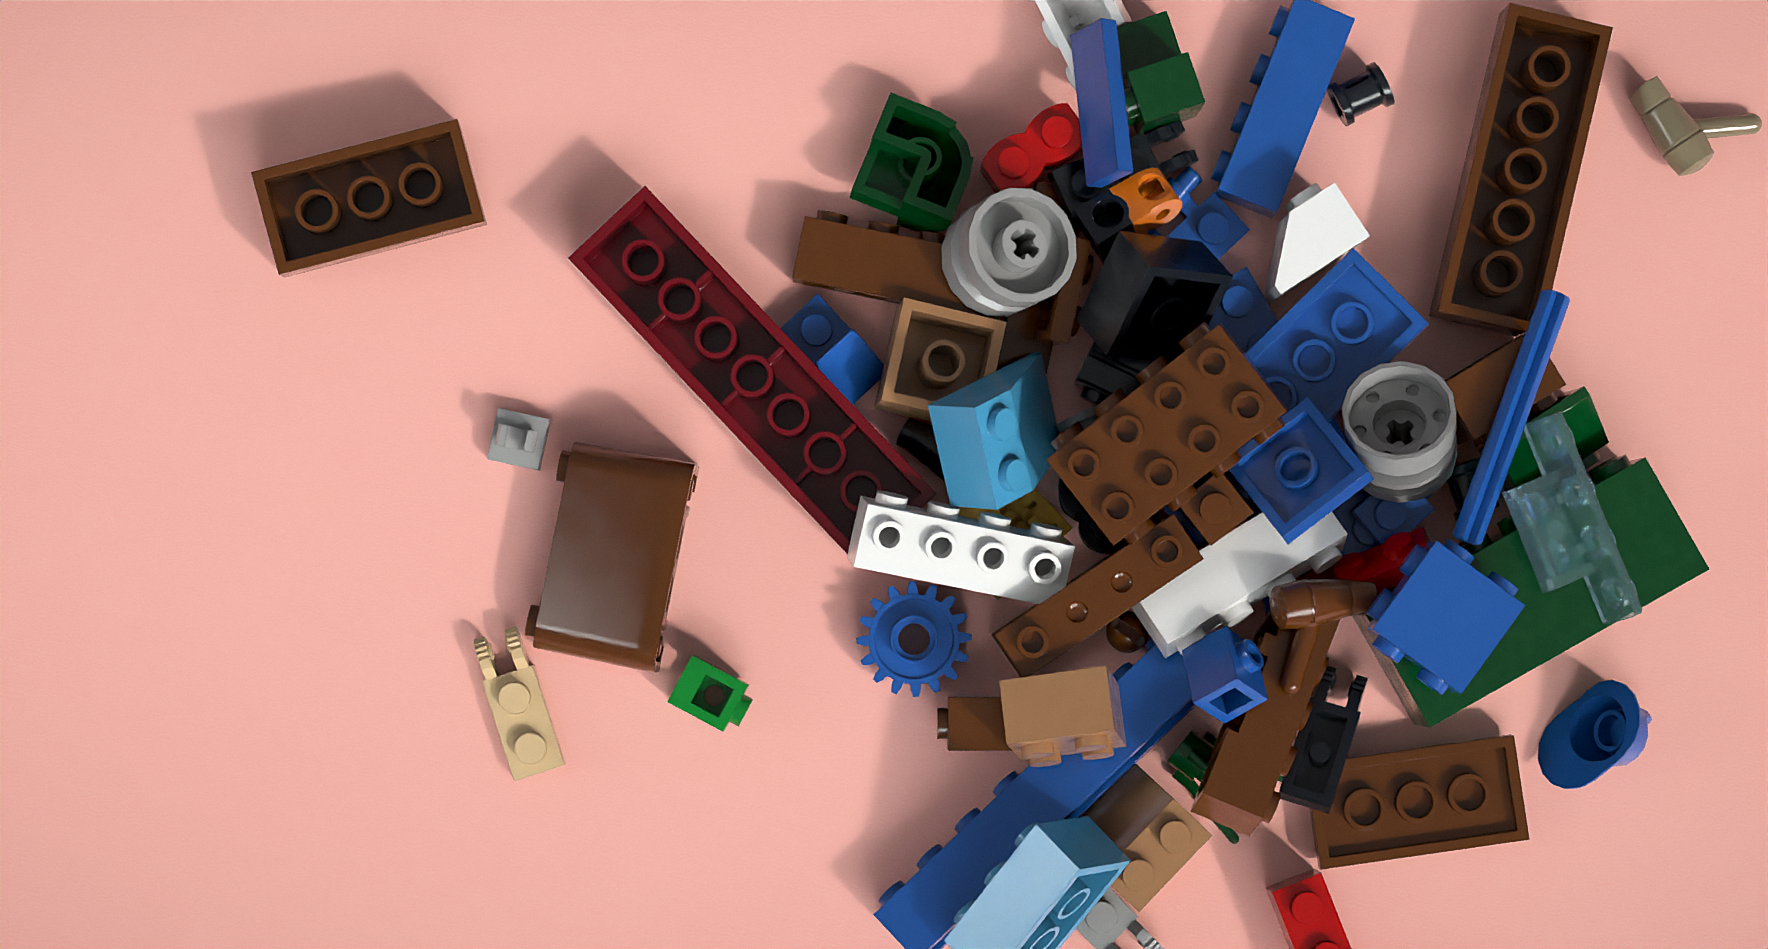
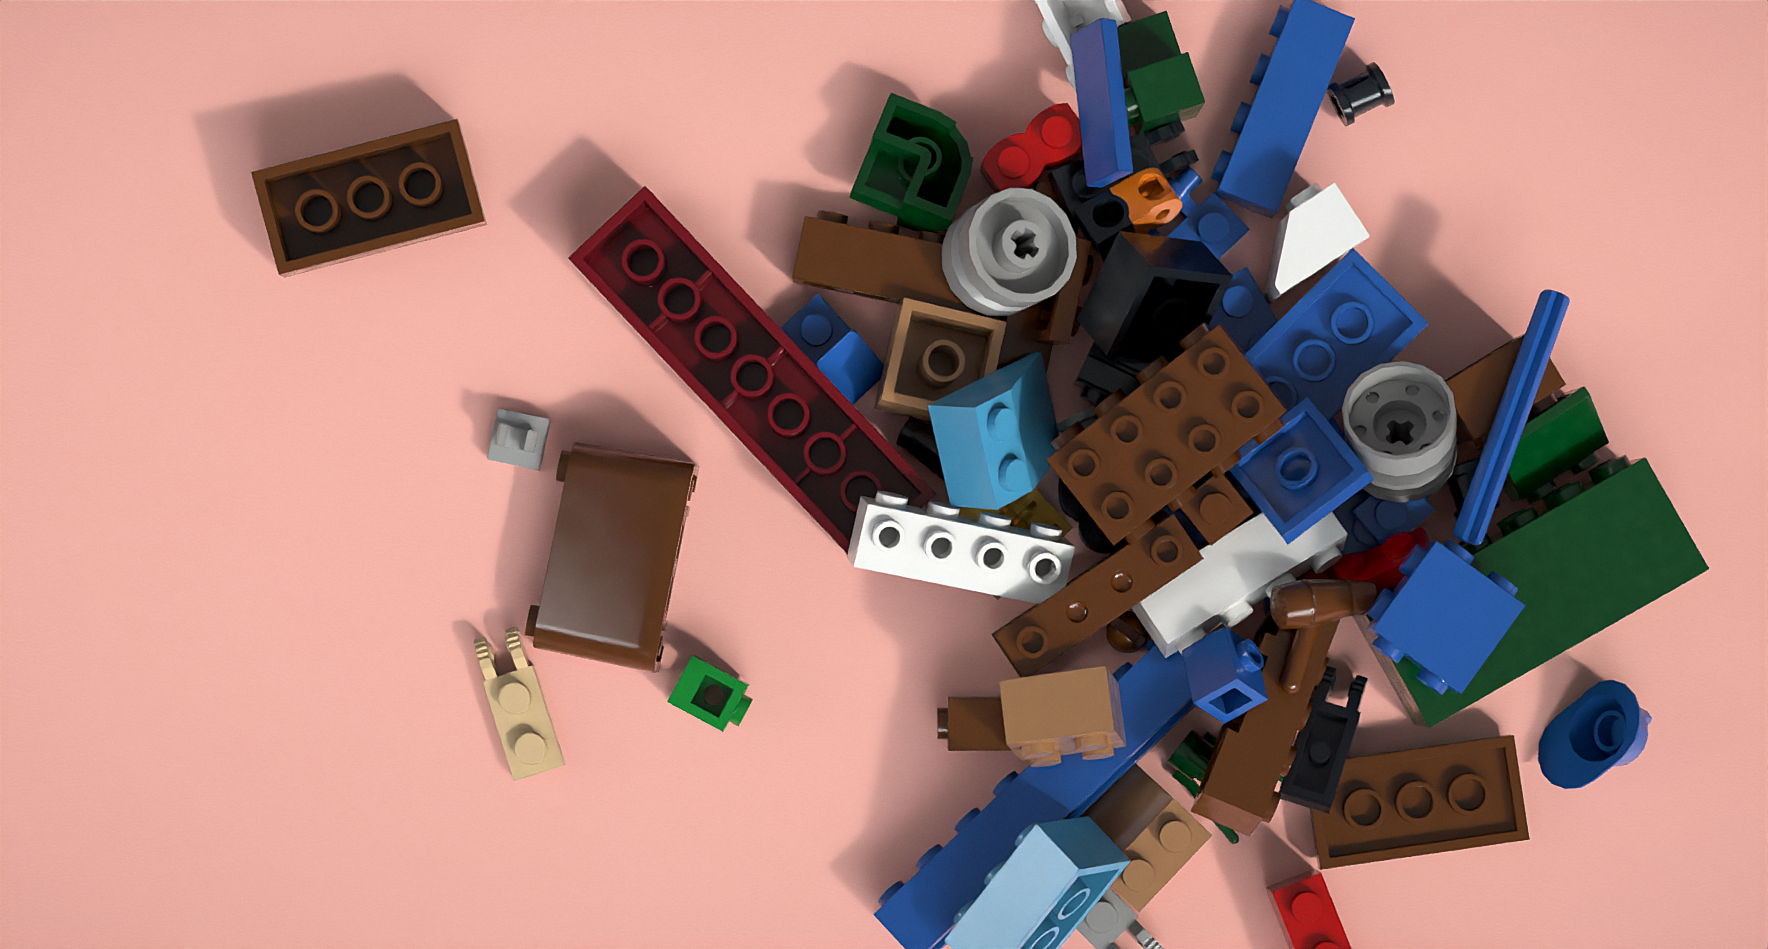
blue gear [856,581,972,697] -> none
reddish brown brick [1429,3,1613,337] -> none
clear light blue bracket [1502,412,1642,625] -> none
dark tan piece [1628,76,1762,176] -> none

